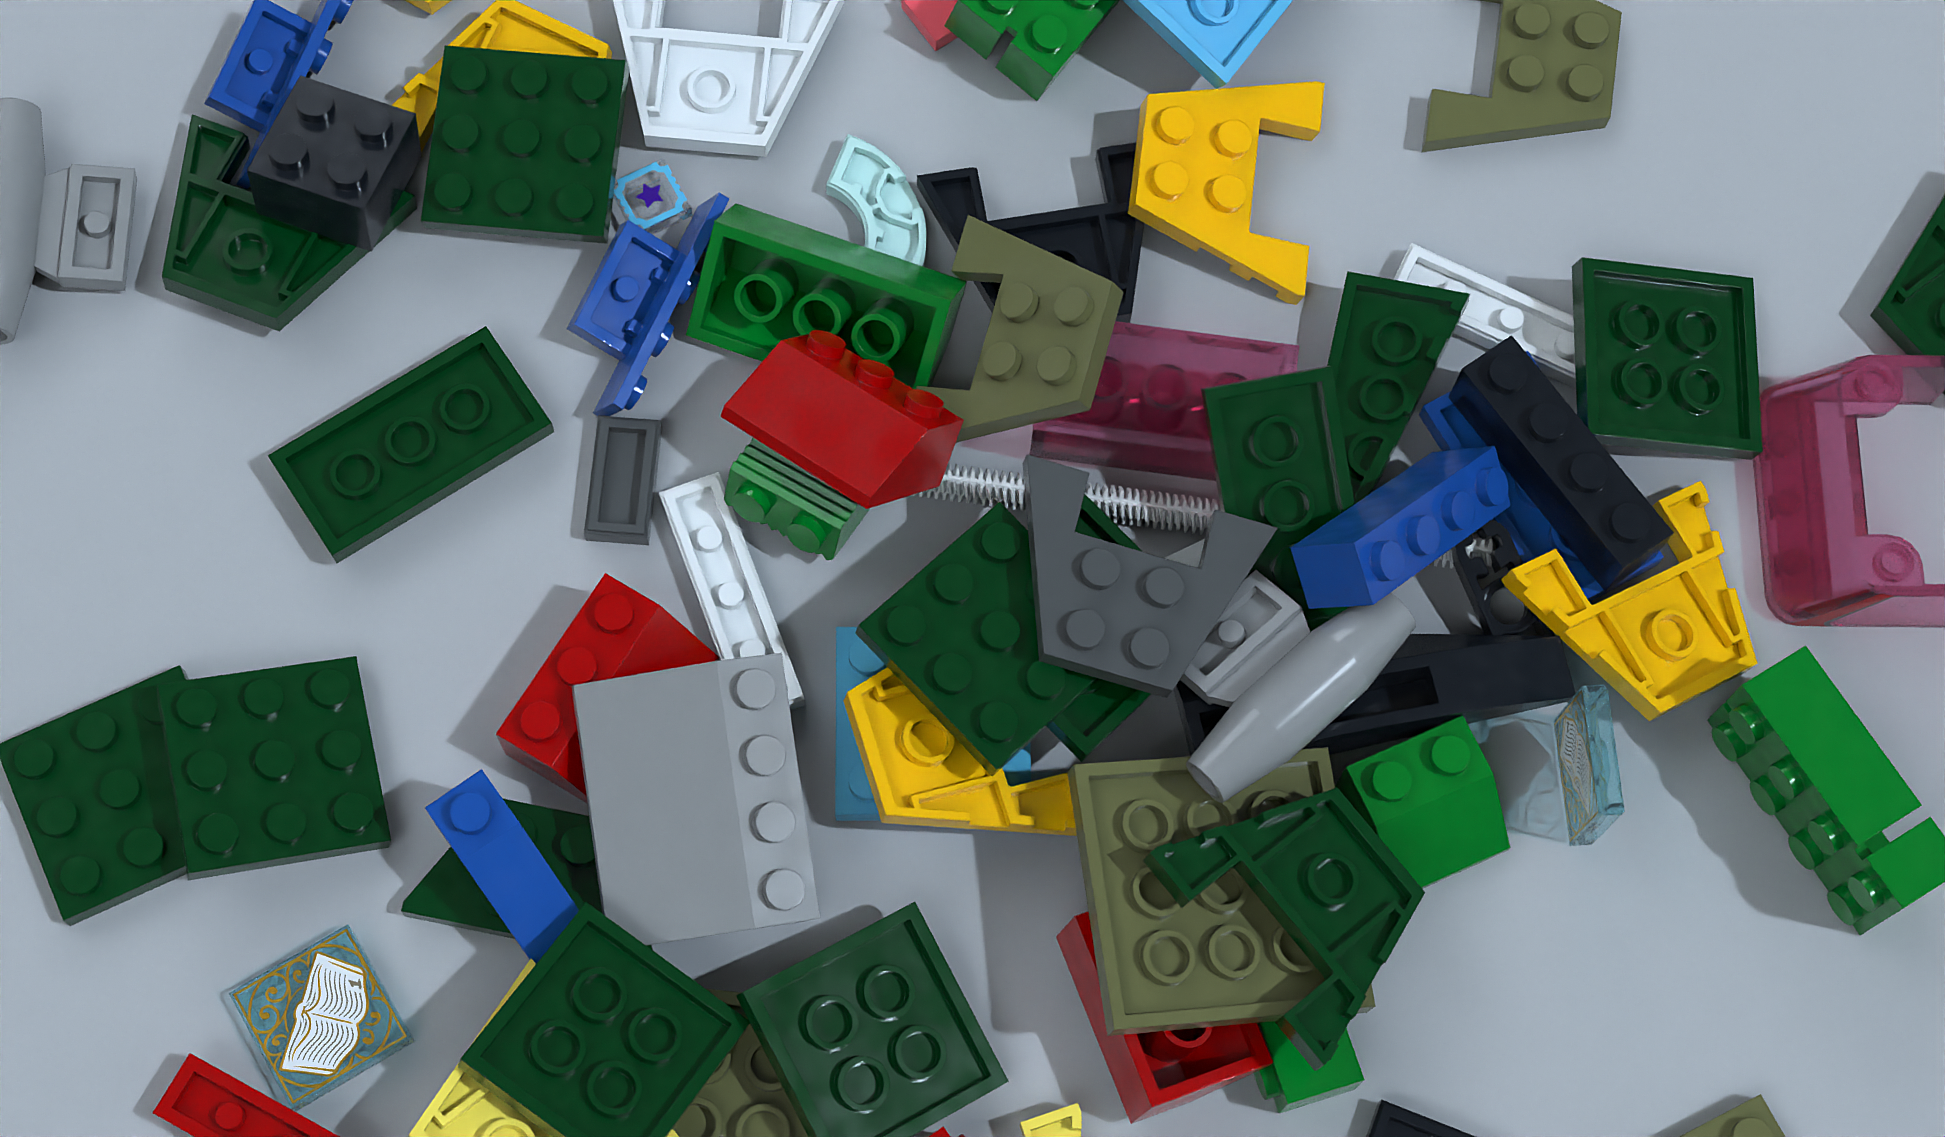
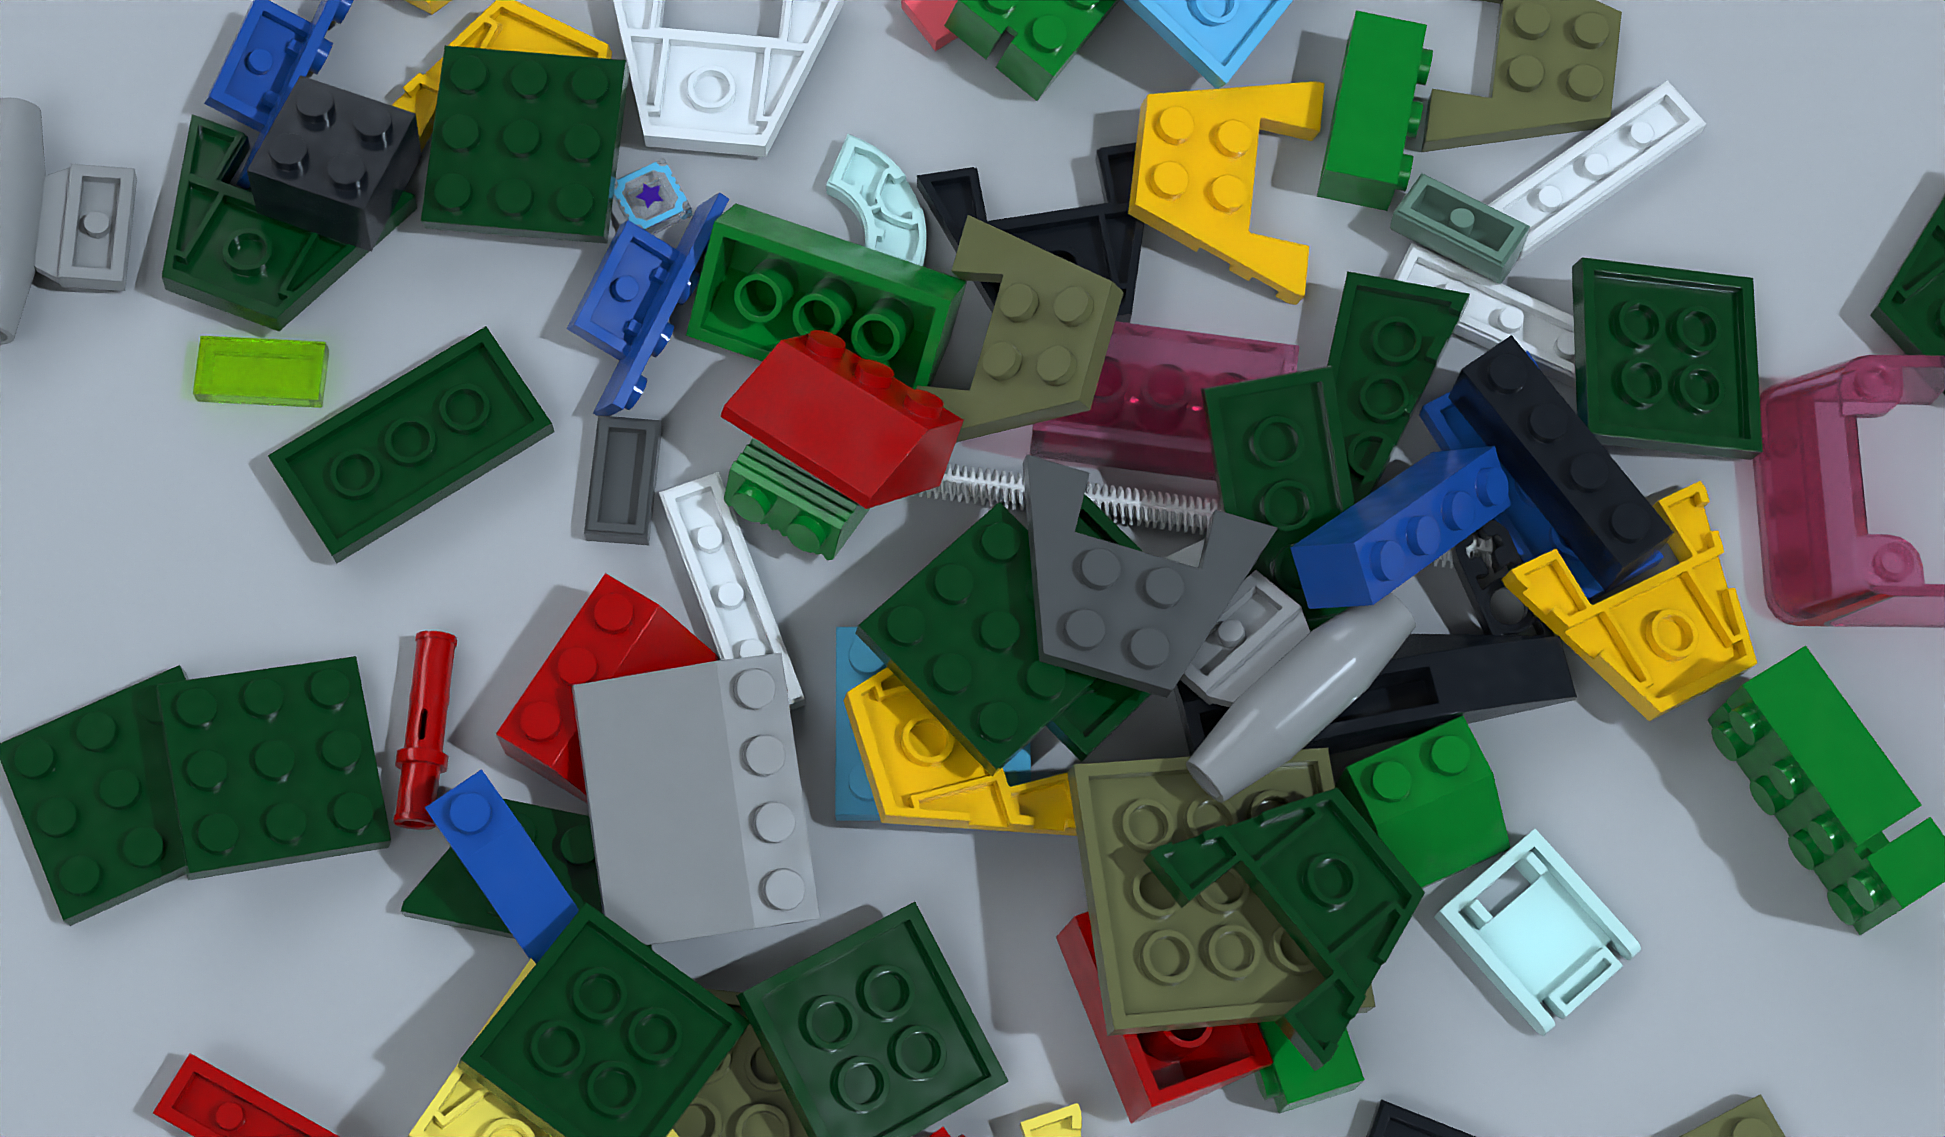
tile [229,924,415,1112] -> none
clear light blue tile [1553,685,1625,846] -> none
none -> clear neon green tile [193,336,330,408]
none -> red pin [393,631,457,830]
none -> green brick [1316,10,1433,211]
none -> sand green brick [1390,173,1531,284]
none -> light aqua container [1434,829,1641,1036]
none -> white tile [1488,80,1706,261]

